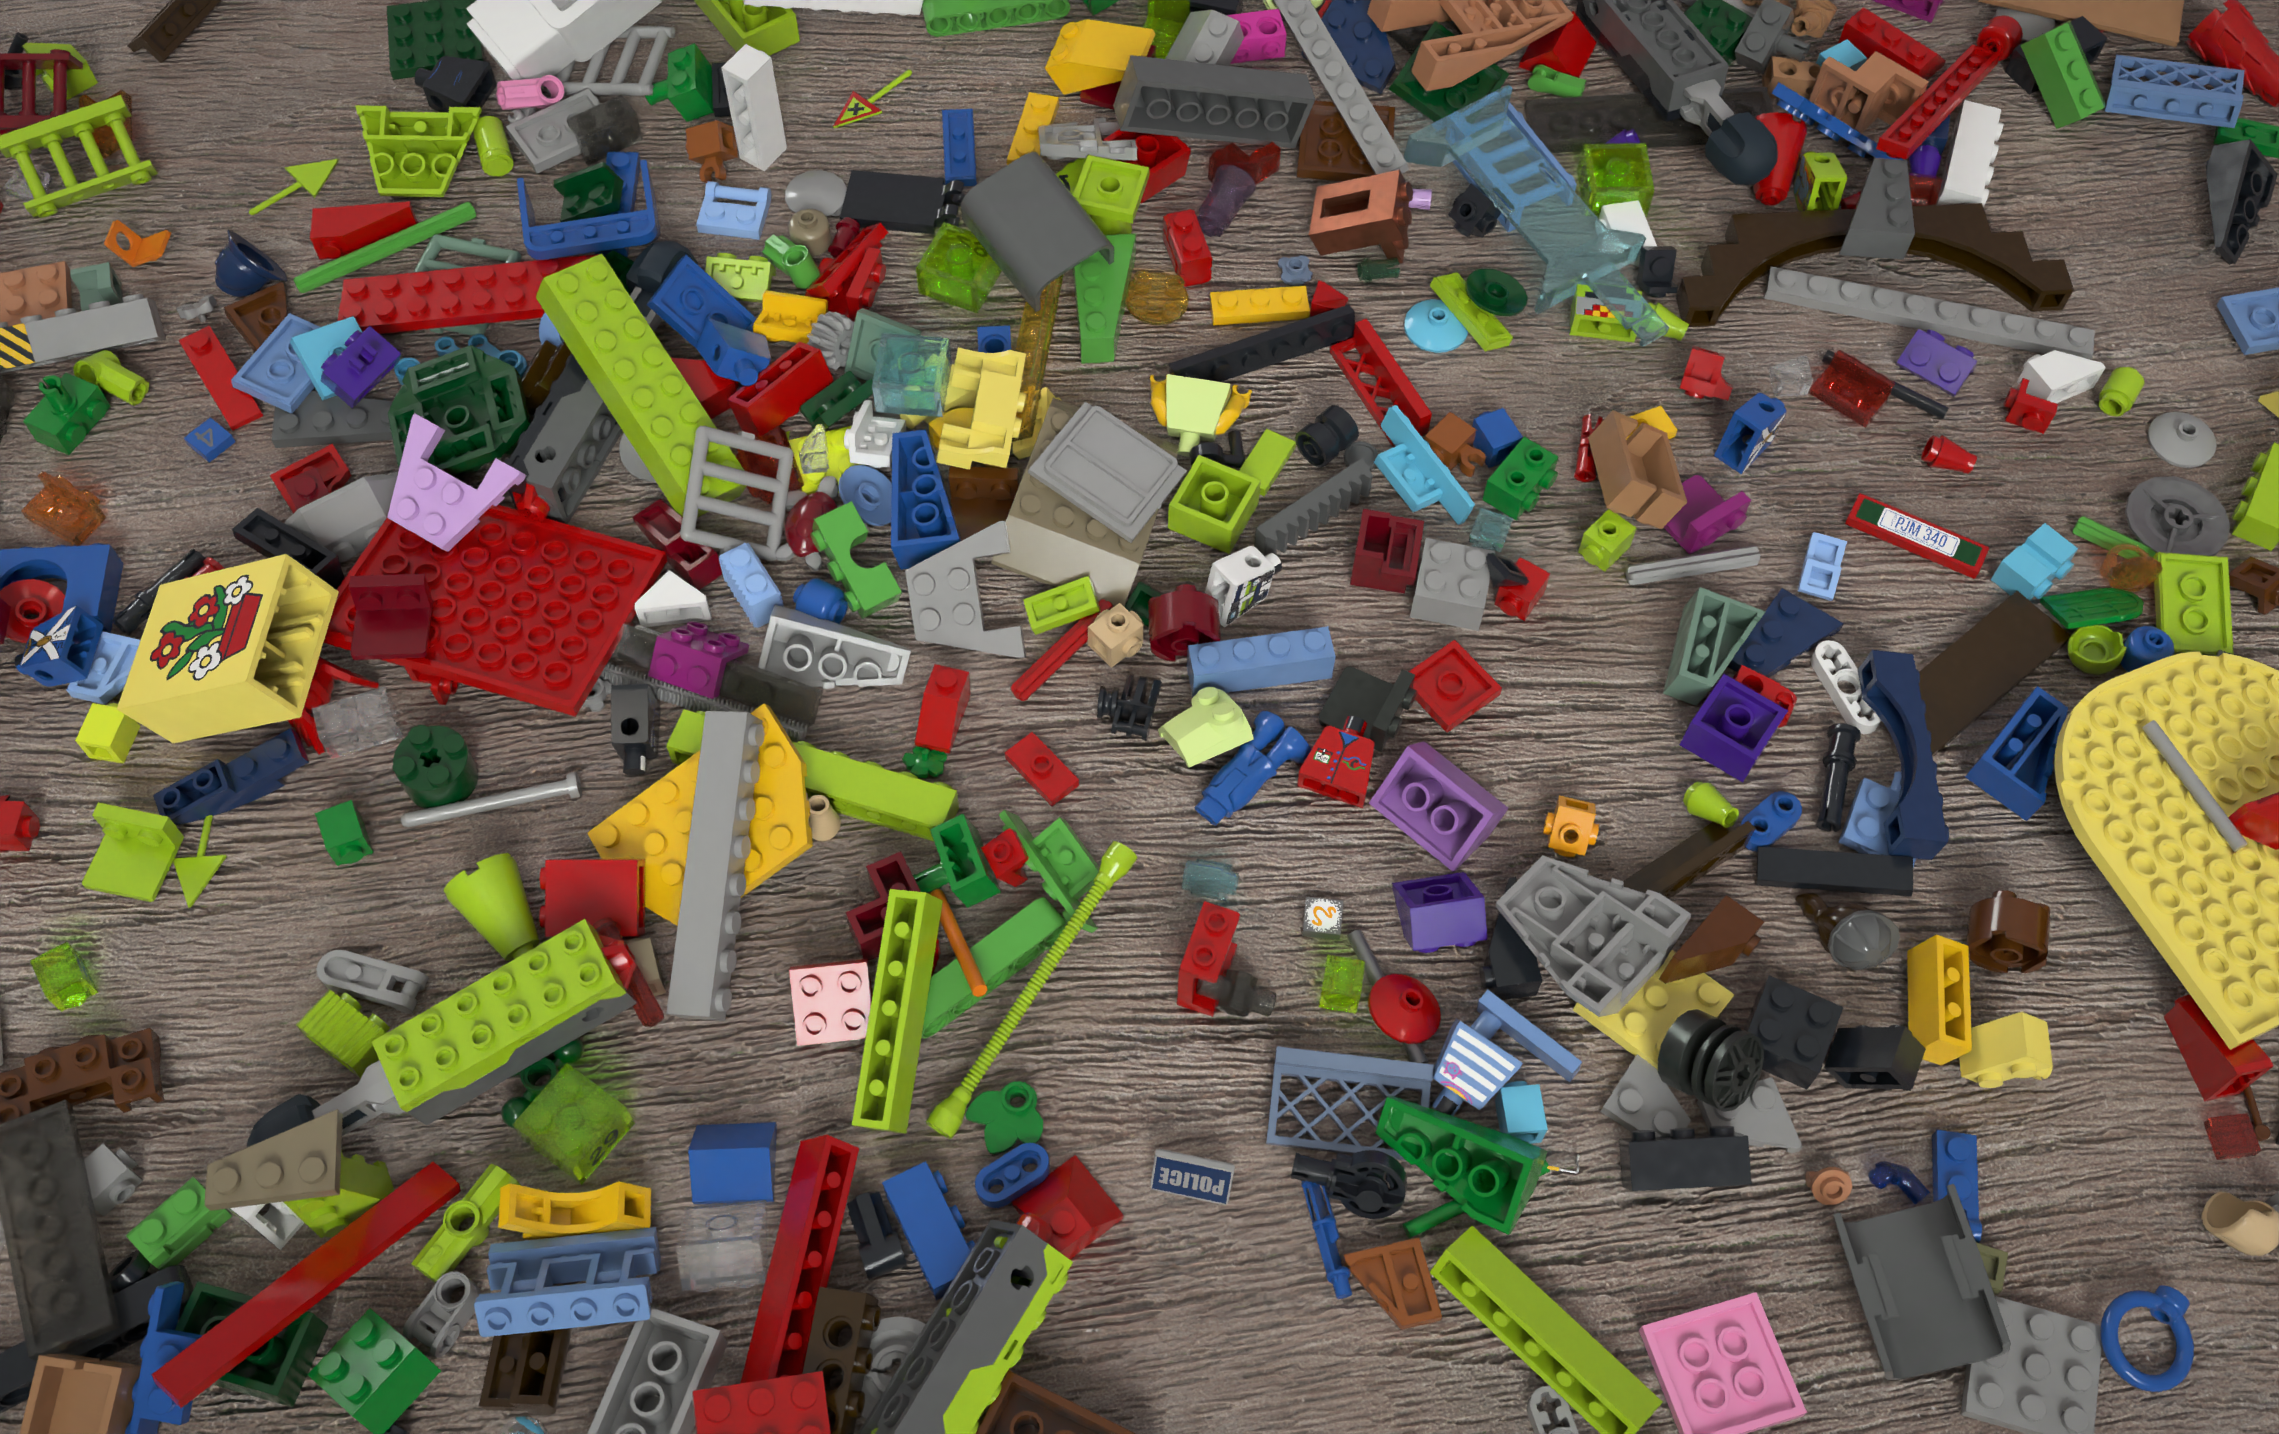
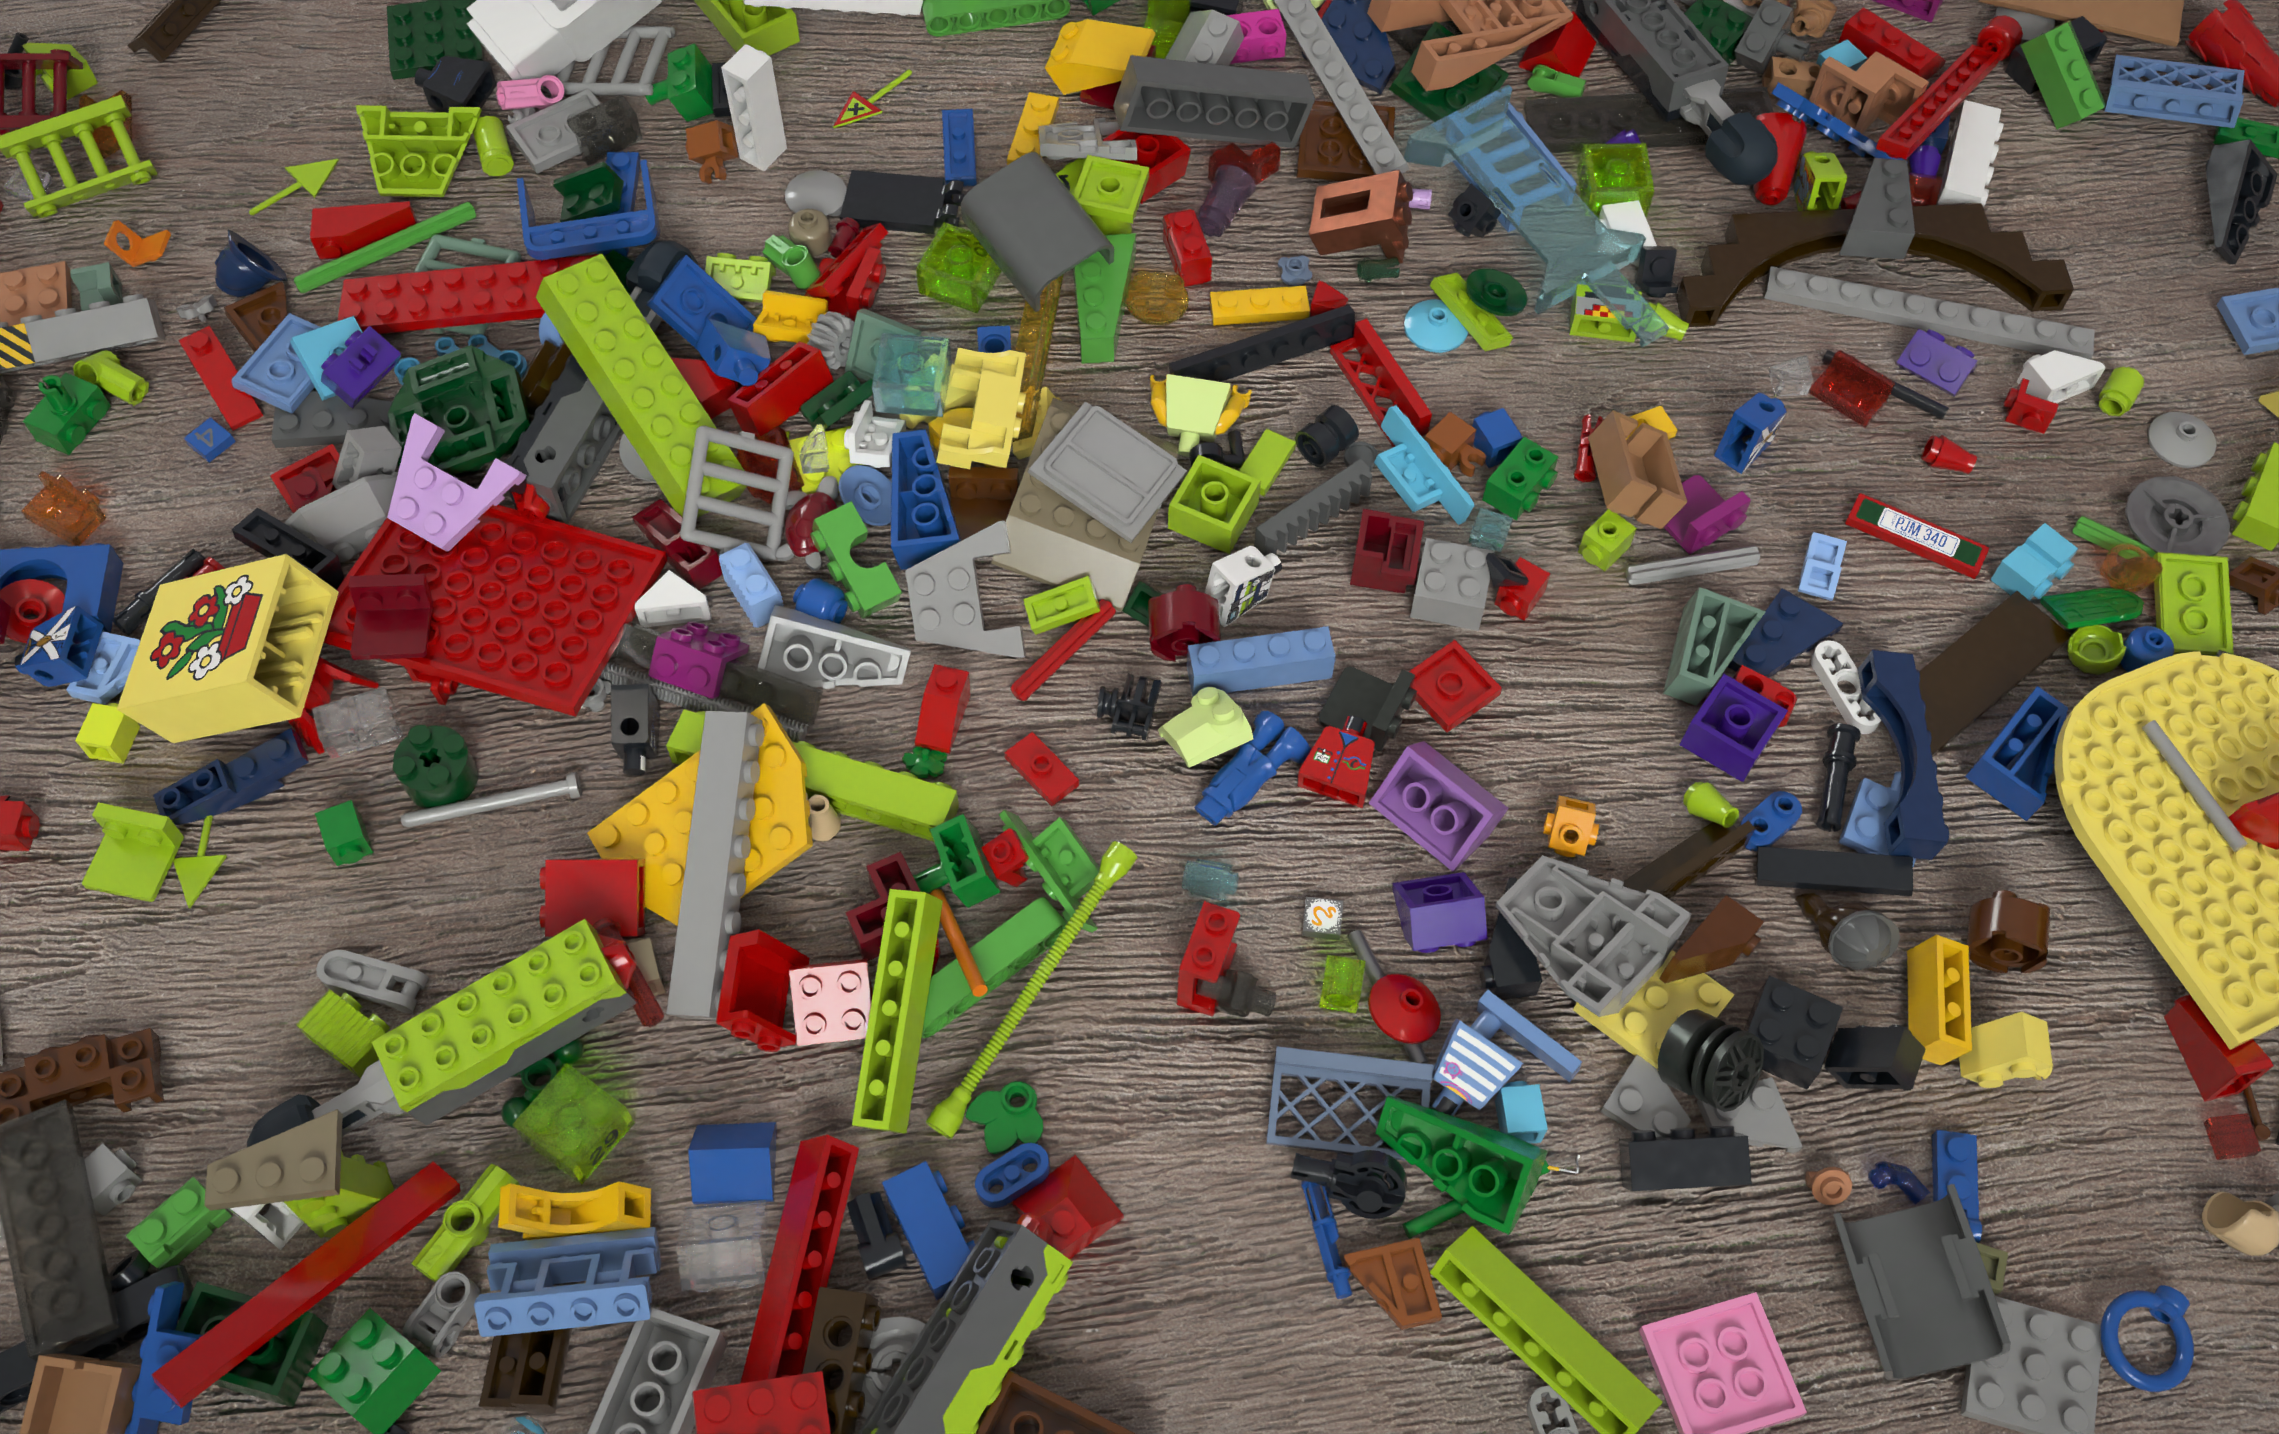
clear neon green brick [30,942,98,1012] -> none
lime cone [444,853,540,961] -> none
light blue plate [696,181,772,240] -> none
tan brick [1088,603,1144,668] -> none
slope [1151,1149,1235,1205] -> none
red brick [1679,346,1733,401] -> none
none -> light grey brick [332,426,402,490]
none -> red panel [716,929,810,1052]

